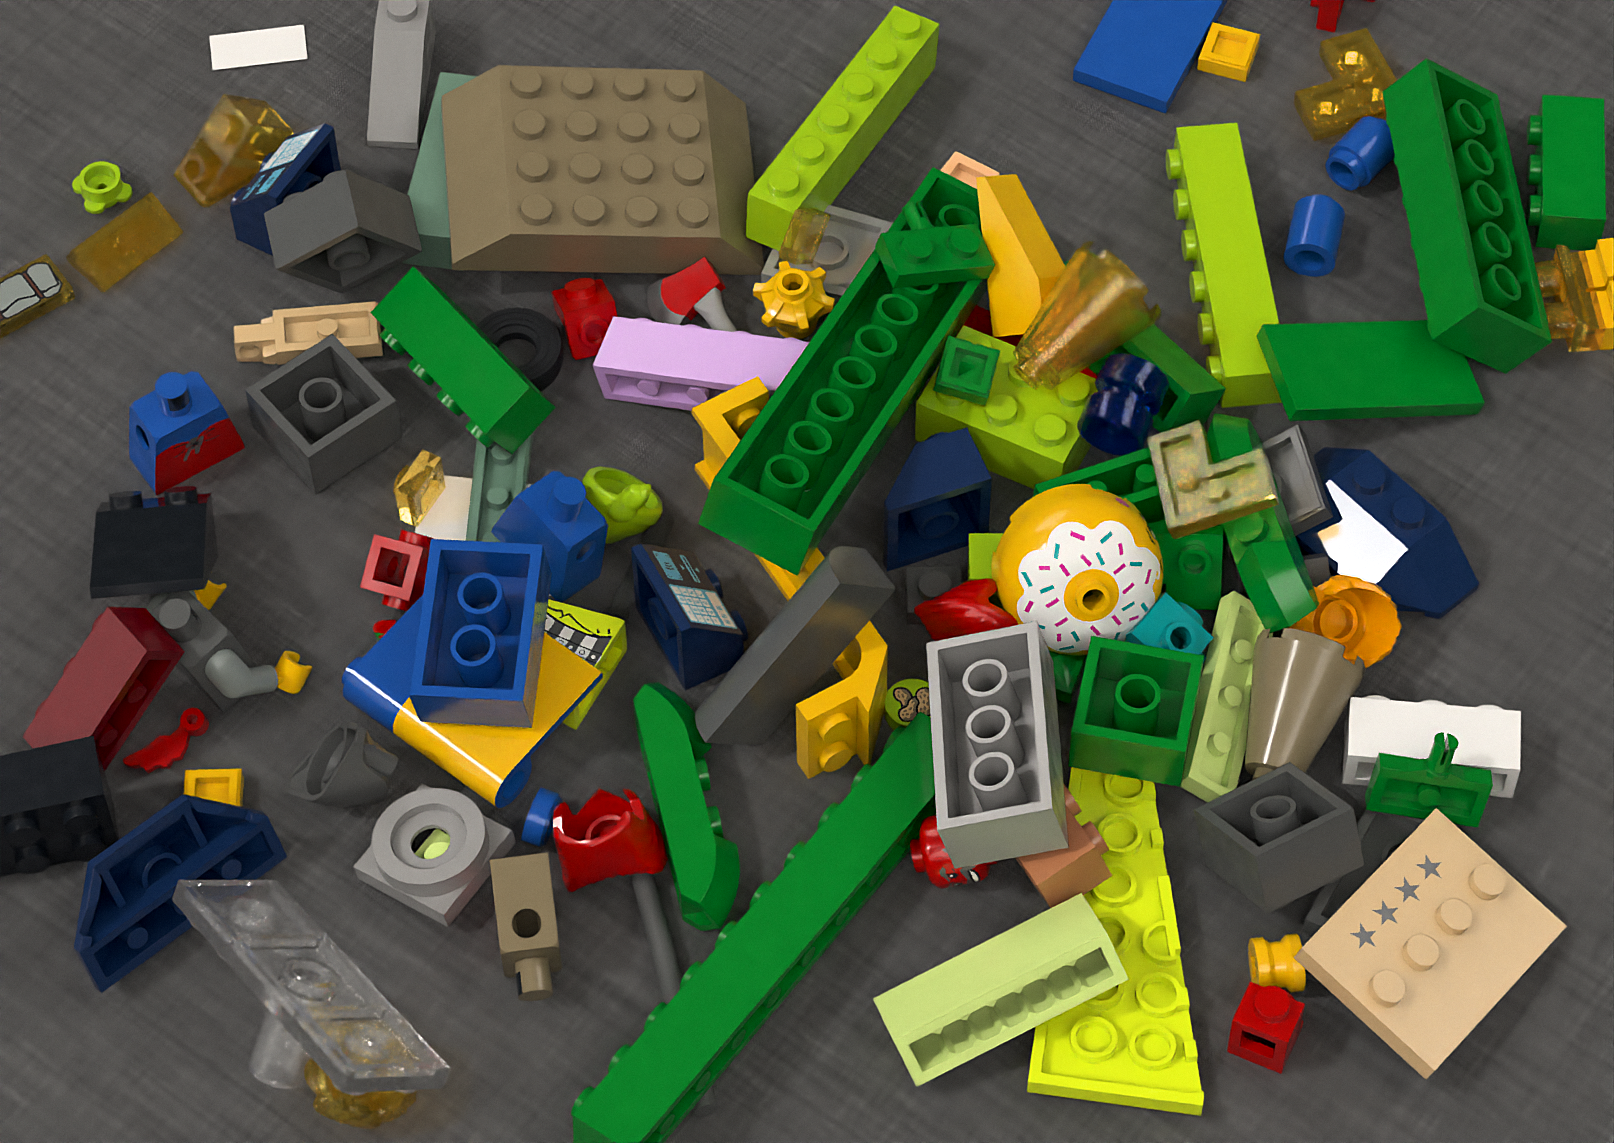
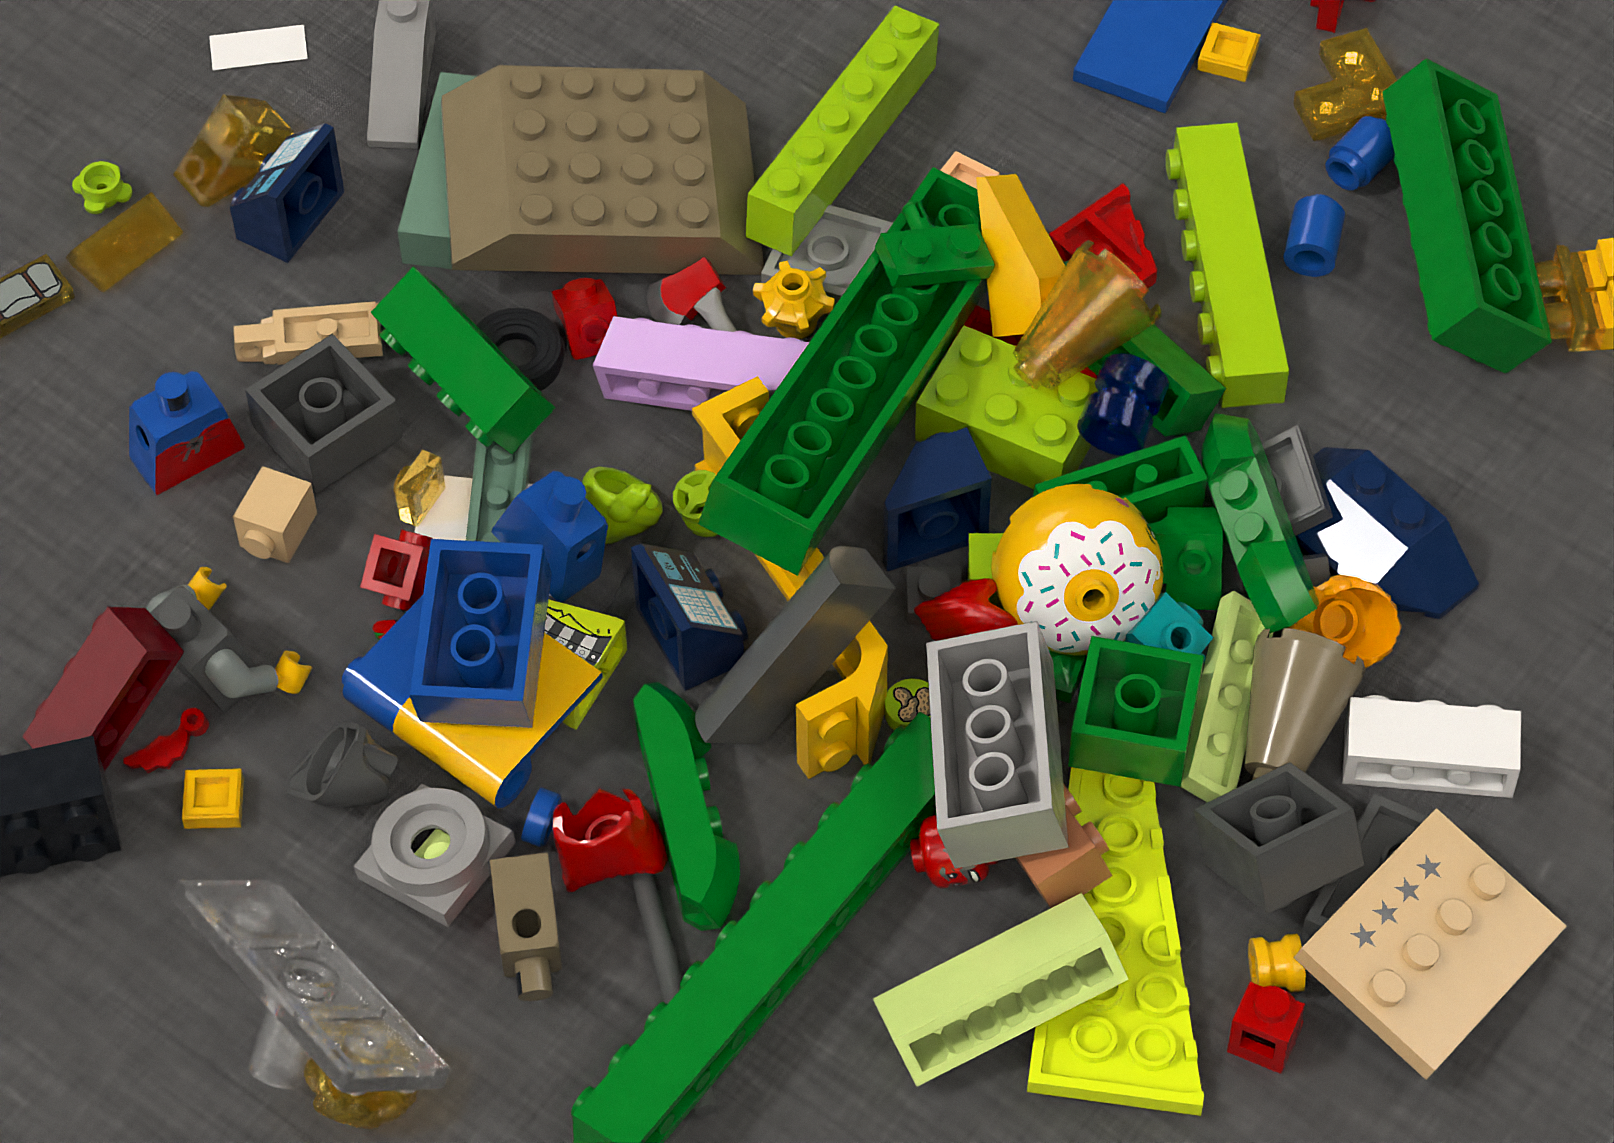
dark blue wedge [74,794,288,993] -> none
black slope [90,486,218,599] -> none
dark grey brick [264,169,422,293] -> none
clear yellow tile [778,208,831,265] -> none
green tile [933,336,1000,406] -> none
clear yellow plate [1147,420,1279,540] -> none
green tile [1256,320,1485,421] -> none
green plate [1365,732,1493,828] -> none
green brick [1526,94,1606,251] -> none
none -> tan brick [233,466,317,563]
none -> lime wheel [673,470,718,537]
none -> red wing [1049,183,1157,302]

